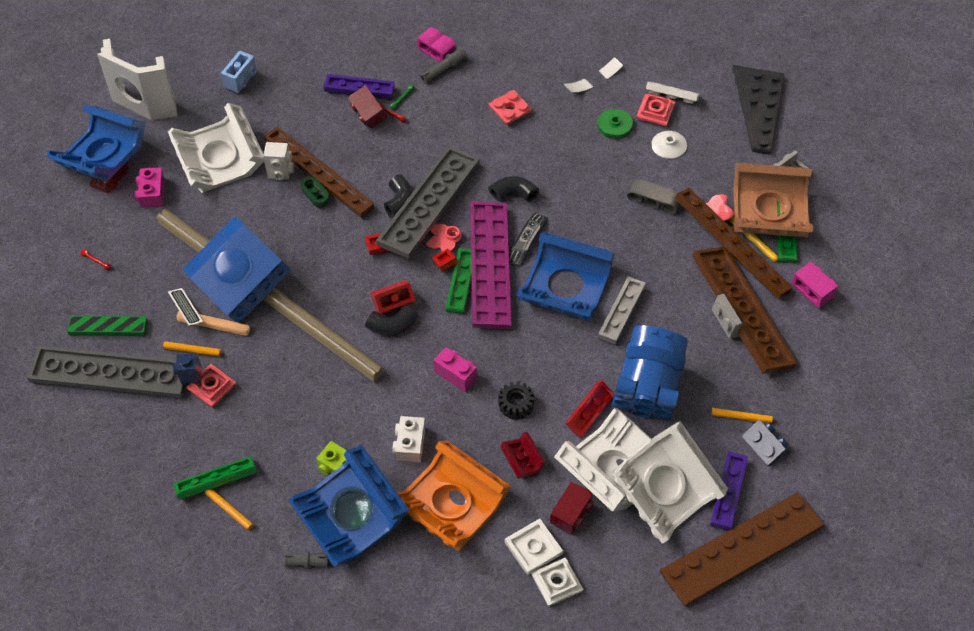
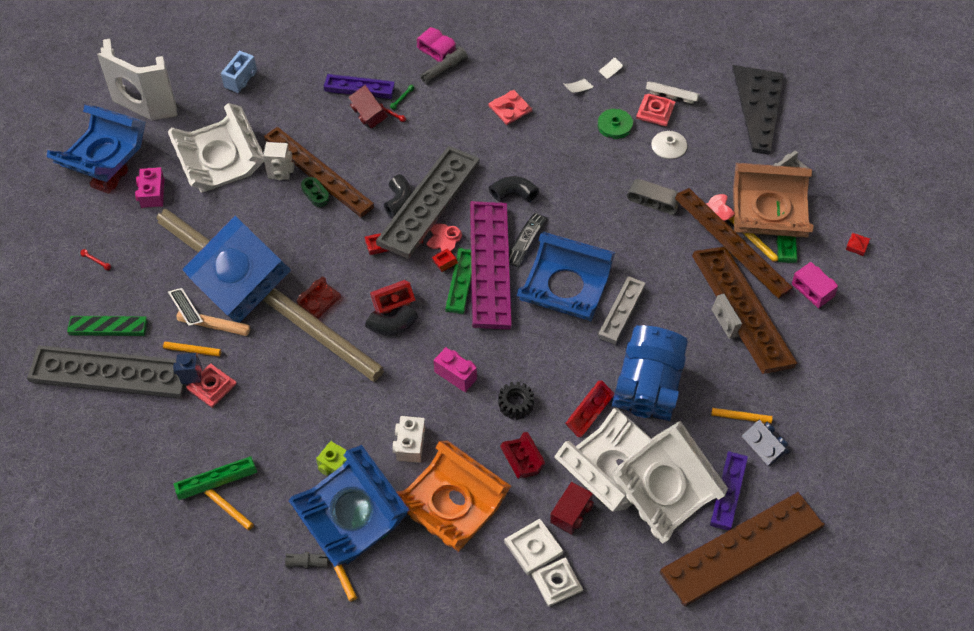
none -> clear red bracket [297,276,341,319]
none -> light orange bar [332,564,357,602]
none -> red tile [846,233,870,256]

